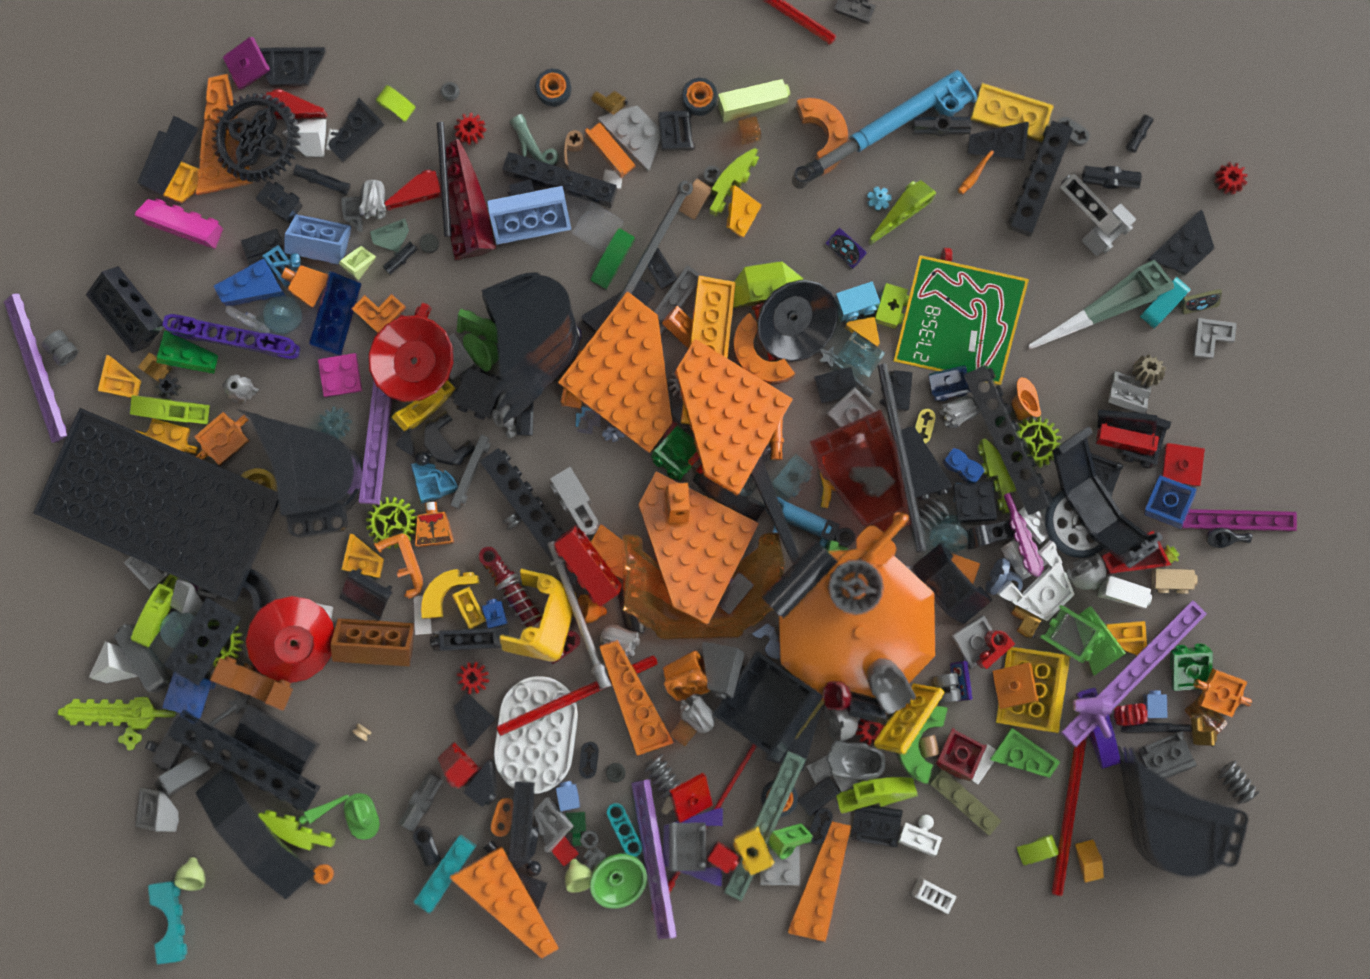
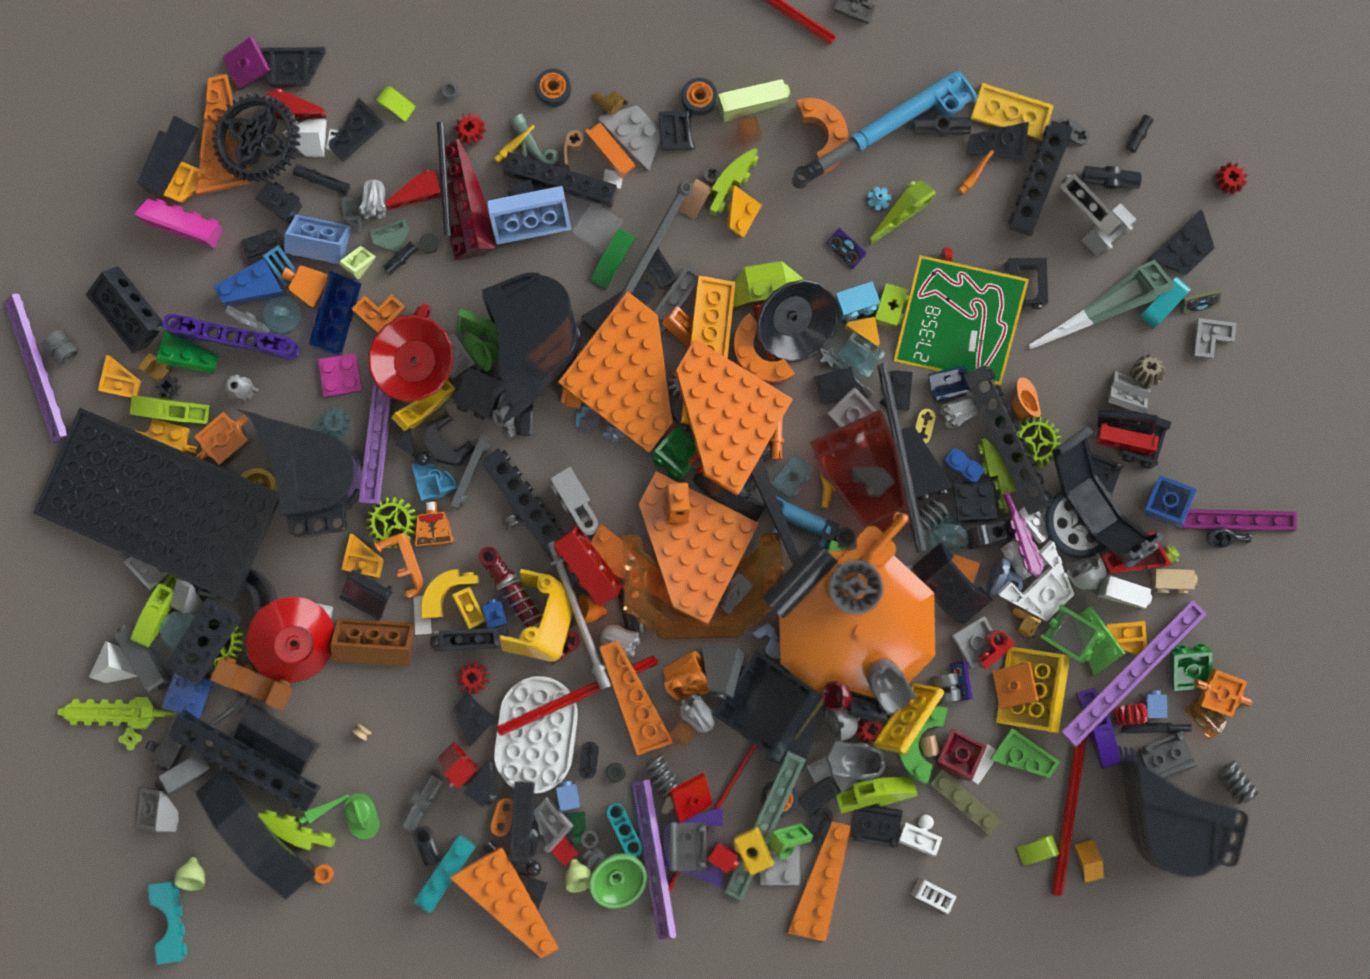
dark azure hand [273,254,301,268] -> none
medium lavender piece [1073,697,1113,738] -> none
red plate [1162,443,1205,487] -> none
pearl gold piece [1190,714,1217,747] -> none
none -> yellow animal [494,125,535,163]
none -> black panel [1006,258,1048,309]

